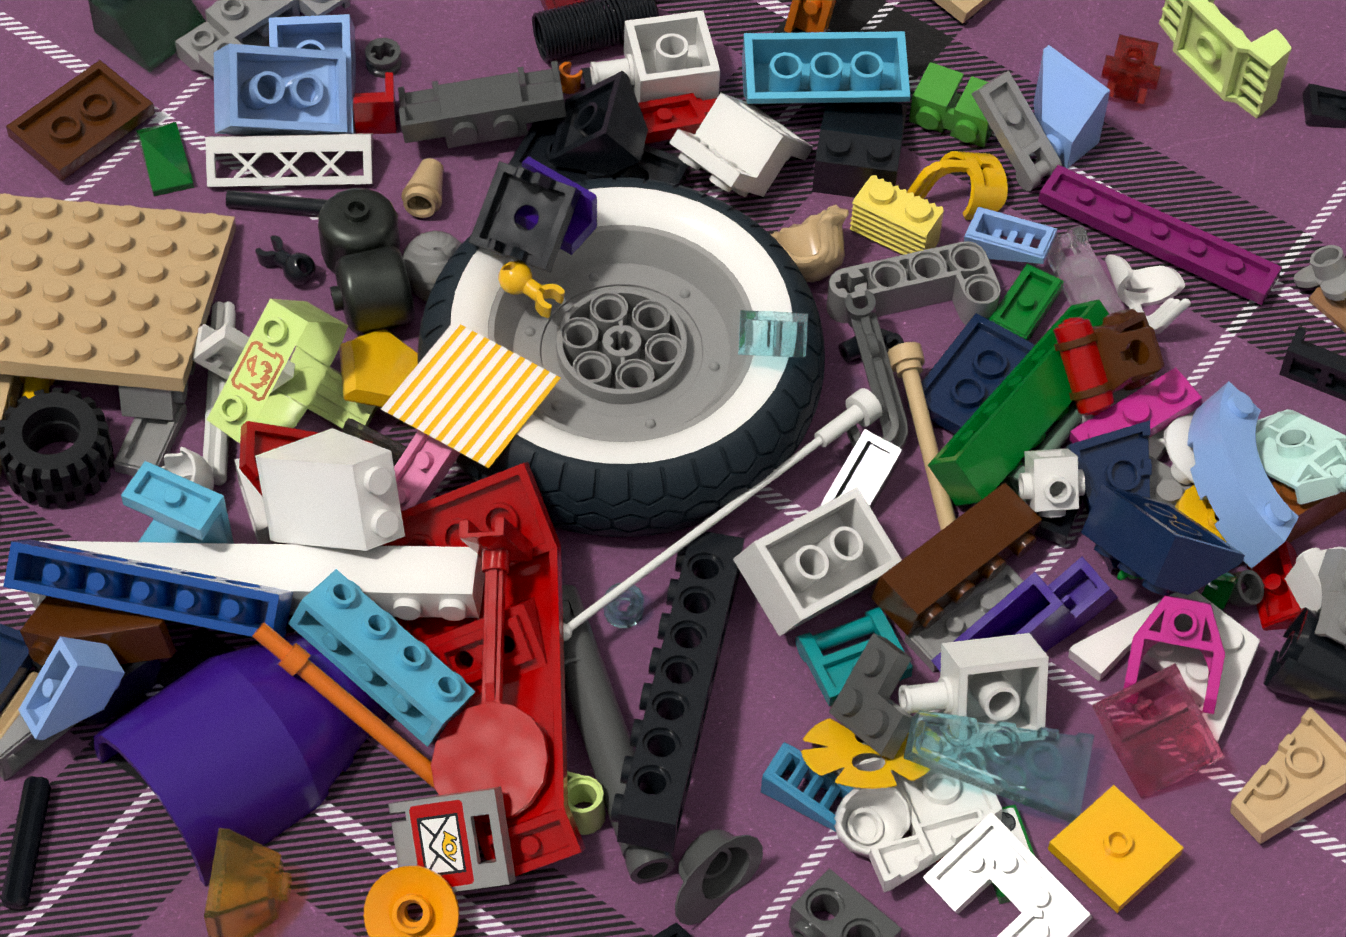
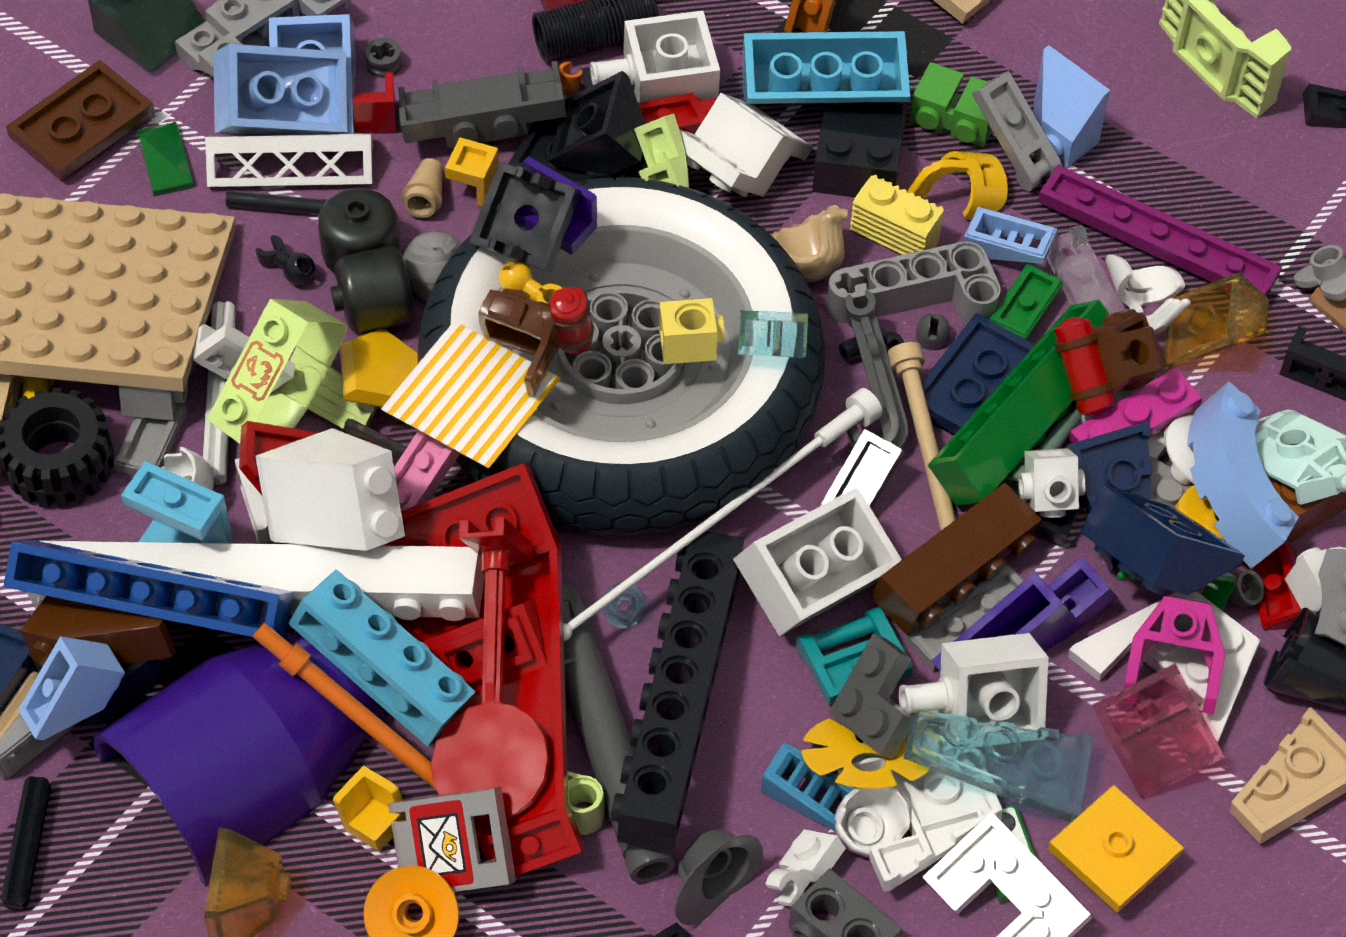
clear red brick [1101,34,1162,104] -> none
none -> yellow panel [333,765,406,852]
none -> yellow panel [445,137,499,207]
none -> reddish brown piece [478,287,594,397]
none -> yellowish green slope [634,113,689,188]
none -> light yellow brick [659,298,725,364]
none -> white plate [765,829,846,907]
none -> dark grey hinge [916,313,950,350]
none -> clear yellow slope [1164,272,1269,370]

